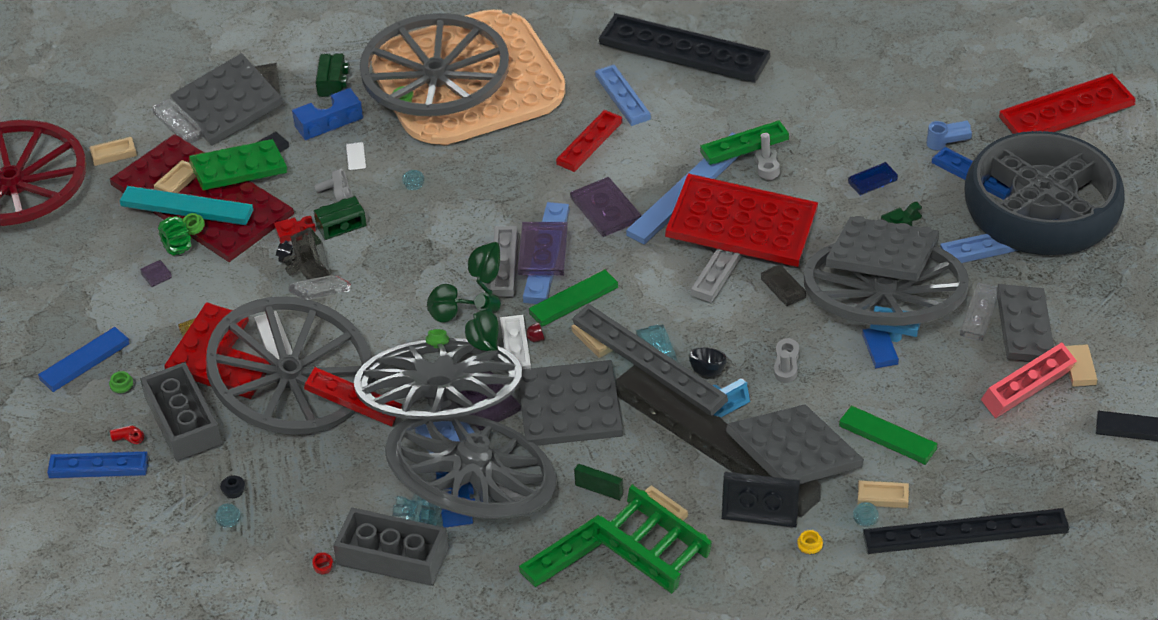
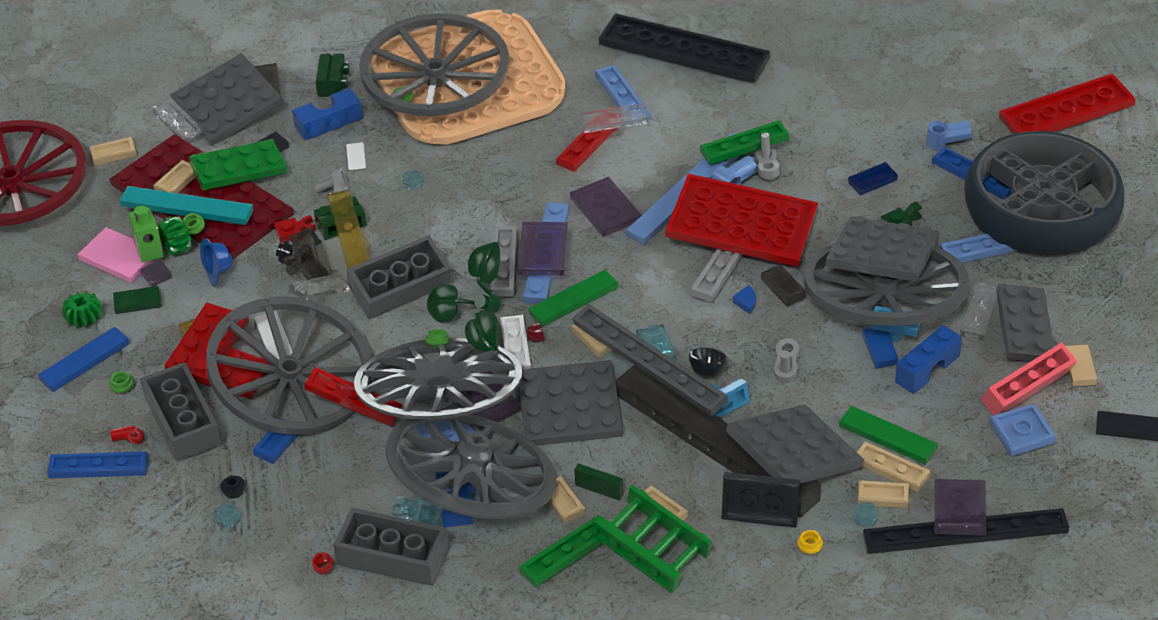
none -> green gear [62,291,102,329]
none -> bright pink tile [78,227,156,283]
none -> dark green tile [113,286,161,314]
none -> bright green torso [128,206,164,263]
none -> blue piece [200,239,233,287]
none -> blue tile [253,418,300,464]
none -> clear yellow tile [327,190,369,306]
none -> dark grey brick [347,235,451,319]
none -> tan tile [539,476,586,523]
none -> clear tile [580,103,649,133]
none -> medium blue piece [712,155,758,185]
none -> blue tile [733,285,756,314]
none -> tan tile [857,441,930,492]
none -> blue arch [895,325,962,395]
none -> clear purple tile [934,479,986,535]
none -> medium blue plate [989,403,1056,456]

